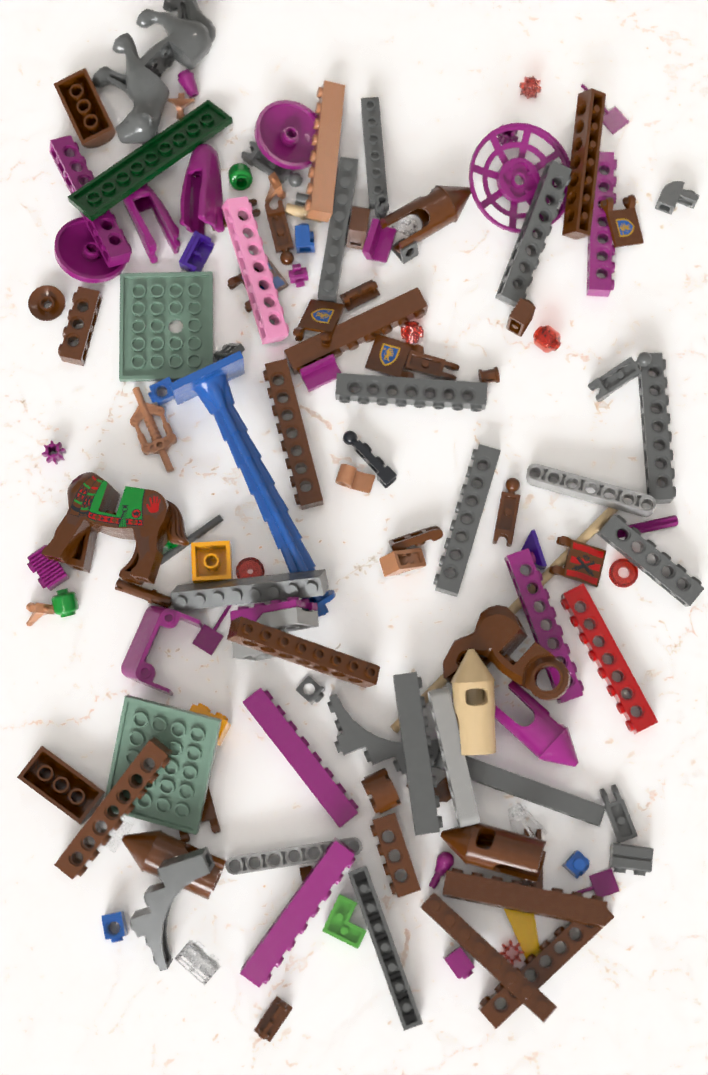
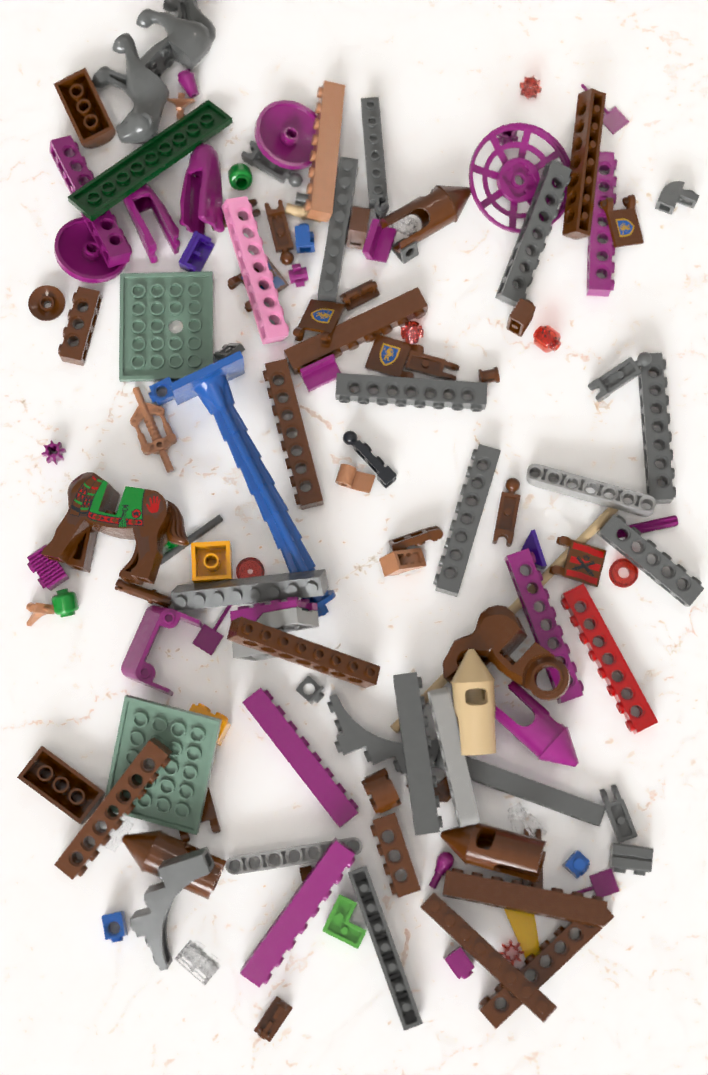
nougat piece [265,171,286,203] -> none

